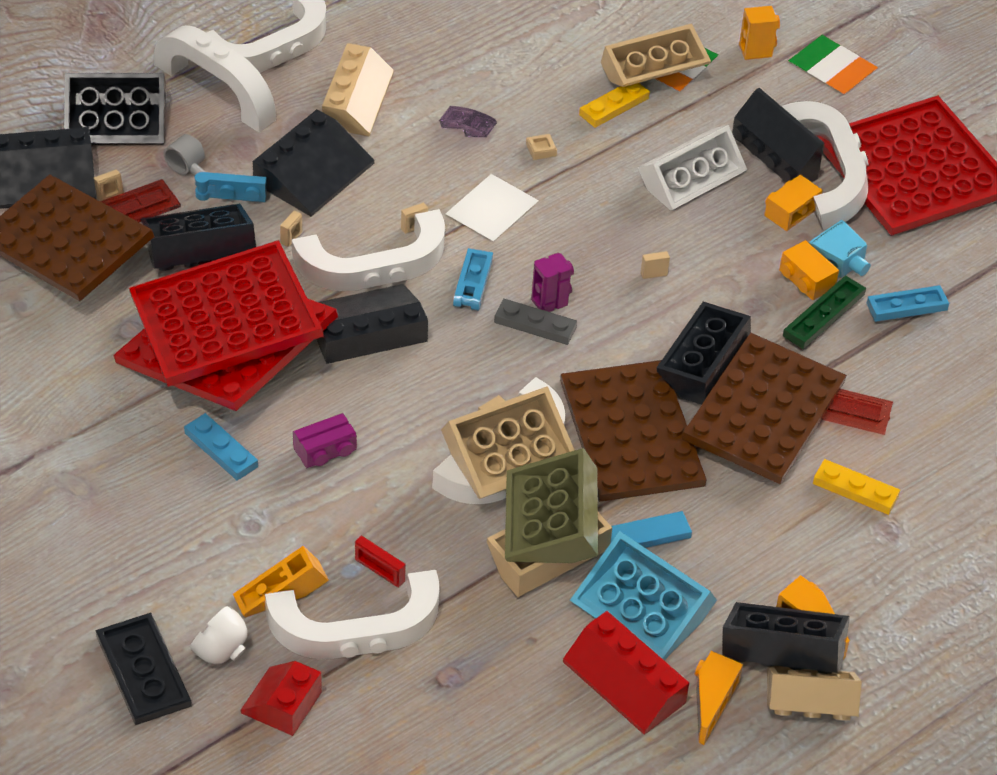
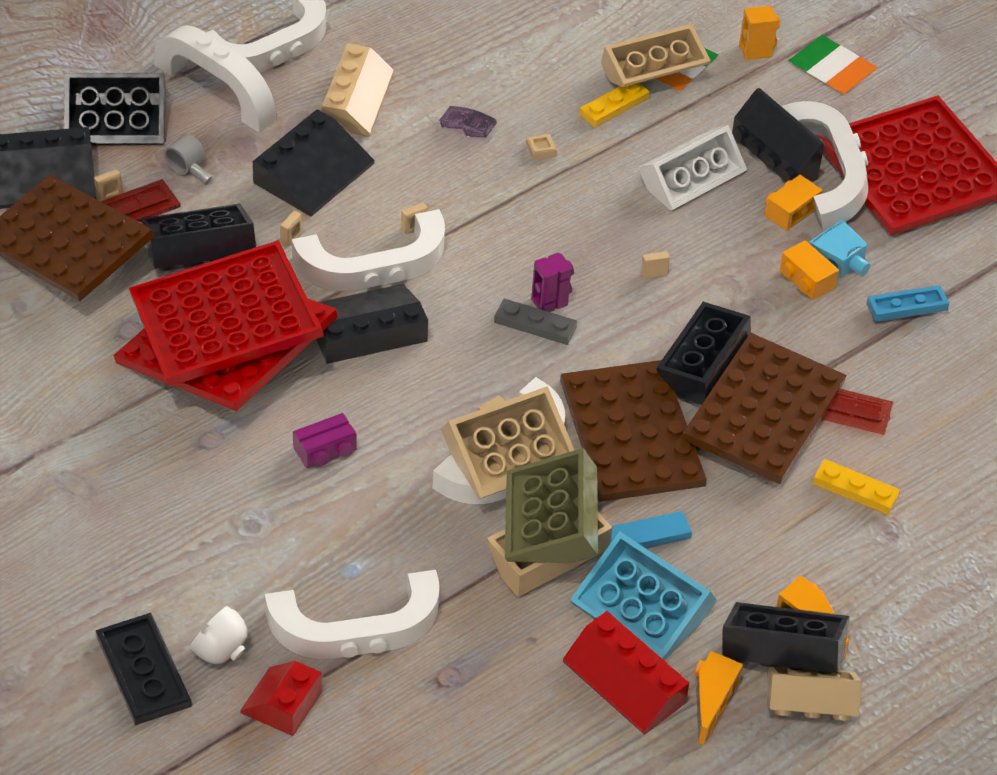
dark azure plate [184,413,258,481] -> none
dark azure plate [195,172,267,202] -> none
light orange slope [233,546,329,618] -> none
red tile [355,535,406,588] -> none
white sticker [446,174,539,241] -> none
dark azure plate [453,248,493,311] -> none
dark green plate [783,275,866,350] -> none

